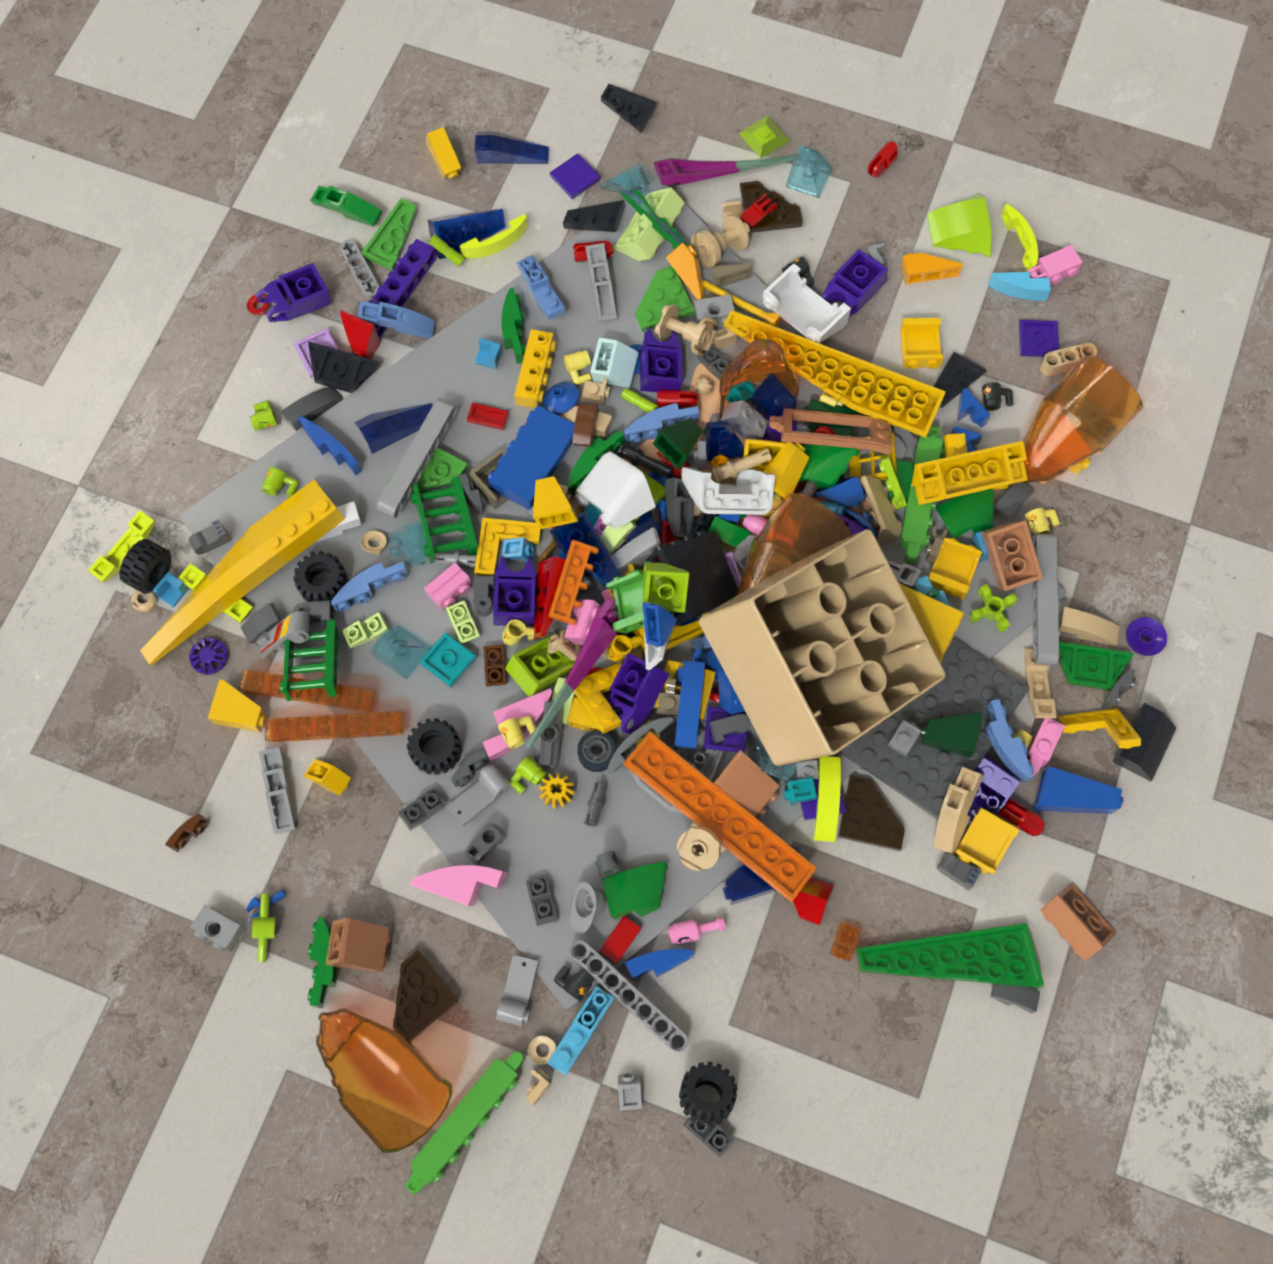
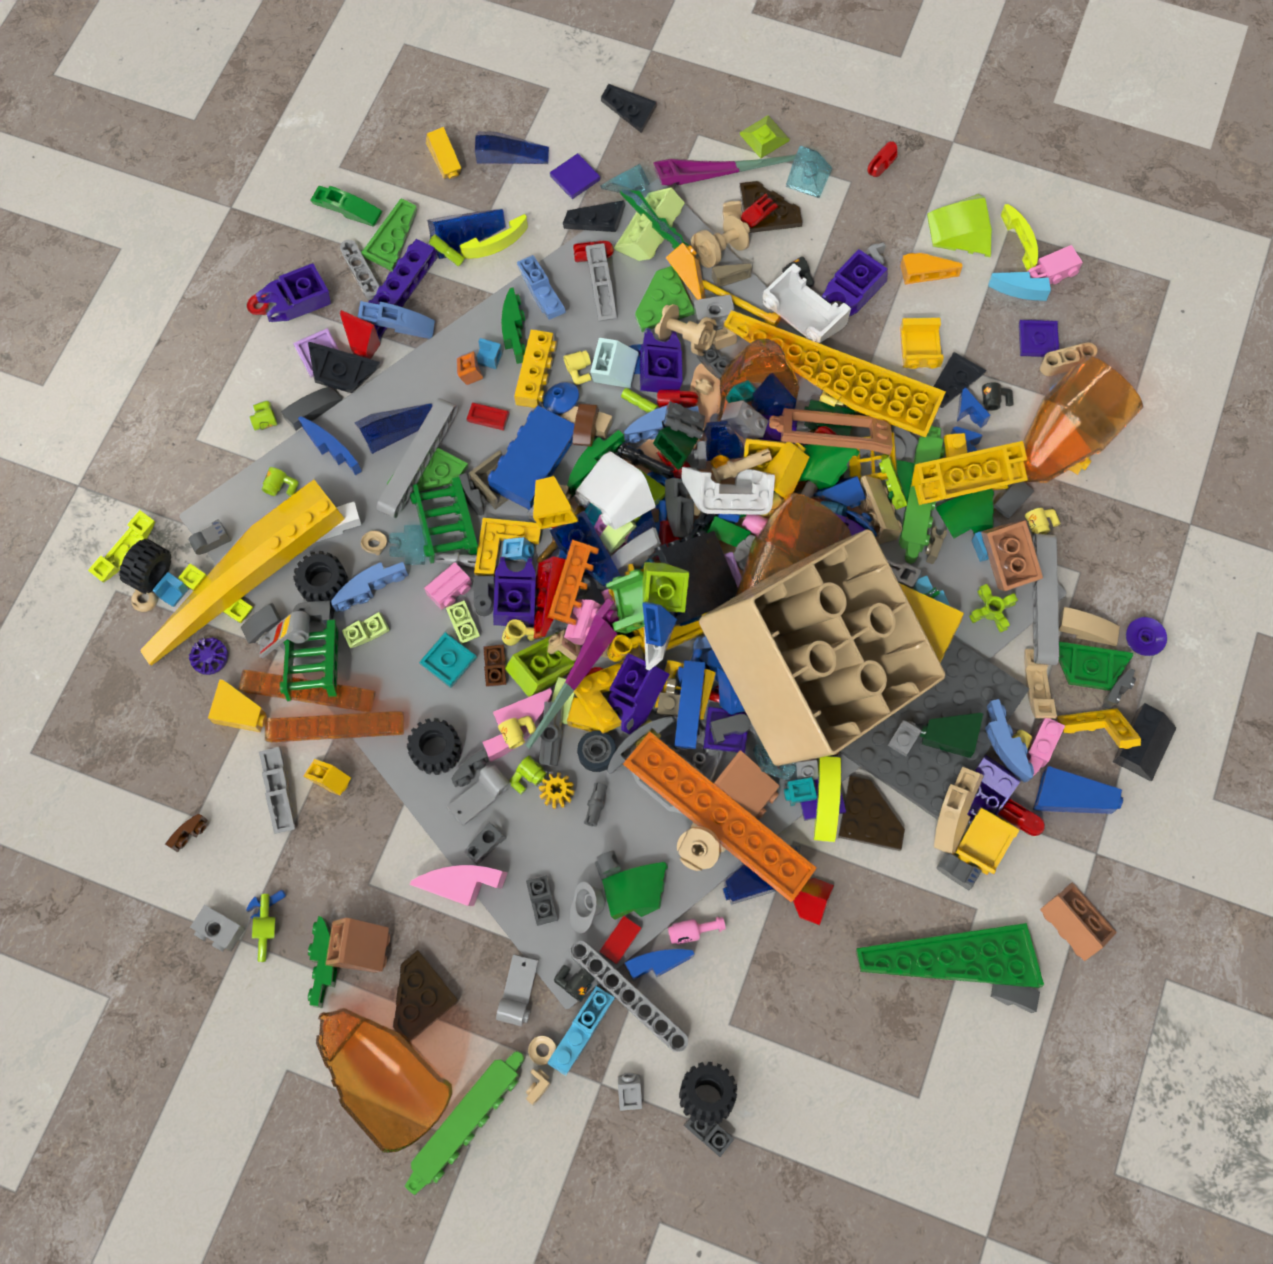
clear light blue slope [370,625,431,680] -> none
dark grey slope [398,787,446,831] -> none
tan bracket [581,379,611,405] -> none
clear orange bracket [830,922,861,961] -> none
yellow panel [928,538,982,600] -> none
none -> orange slope [457,351,483,385]
none -> dark grey plate [664,402,705,439]

